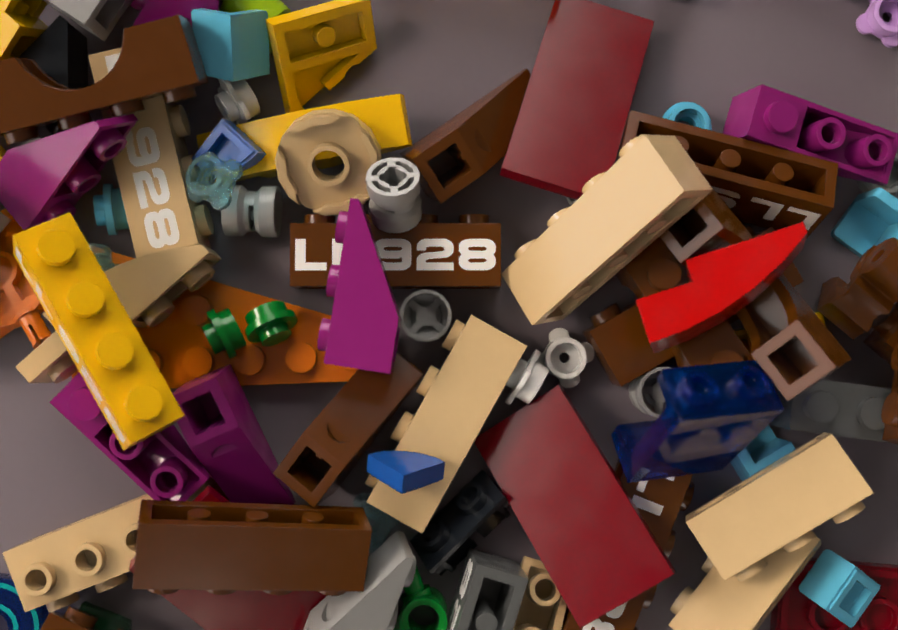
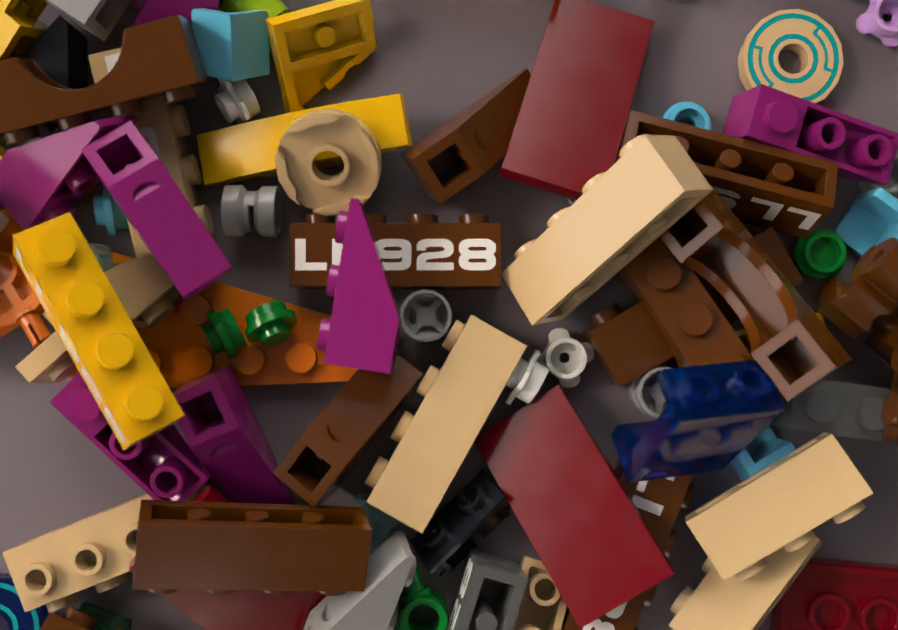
clear light blue plate [186,152,243,210] -> none
blue tile [192,118,266,173] -> none
light grey wheel [365,157,422,233] -> none
blue tile [367,451,445,494] -> none
red slope [636,222,808,353] -> none
medium azure slope [799,549,881,628] -> none
none -> magenta slope [81,121,233,301]
none -> tan tile [737,9,844,104]
none -> green plate [793,228,847,279]

